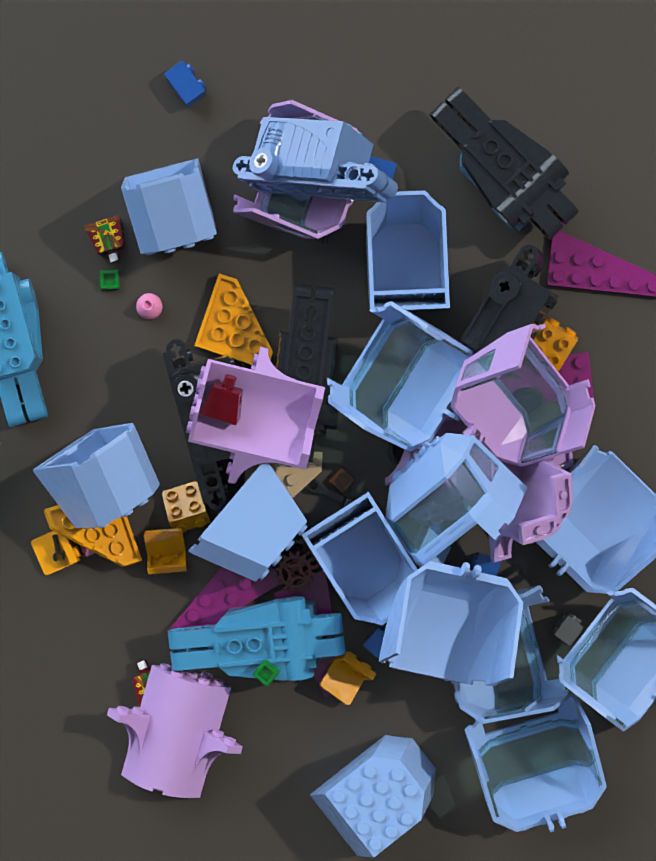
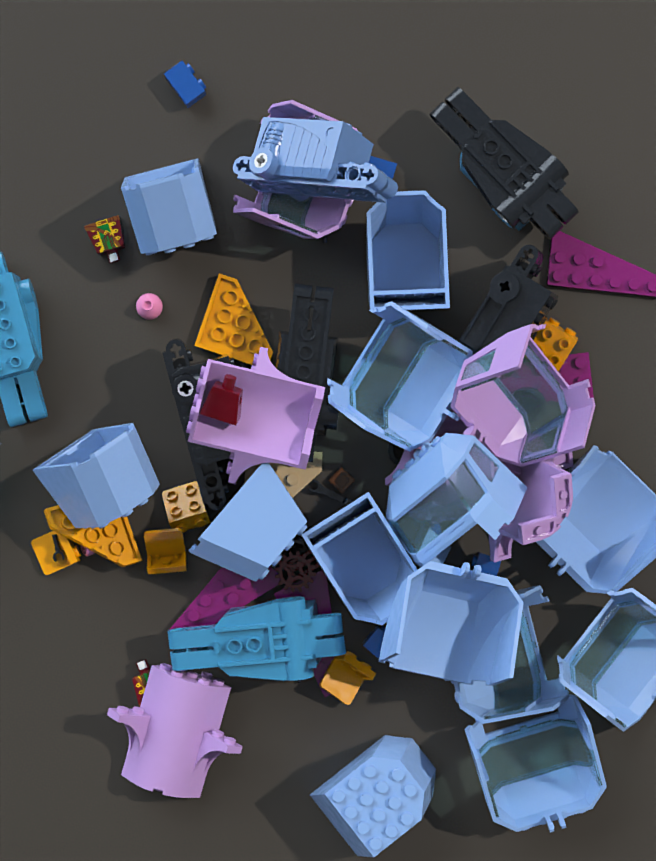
green tile [100,270,120,290] -> none
green tile [252,658,280,687] -> none
dark grey brick [550,613,584,646] -> none

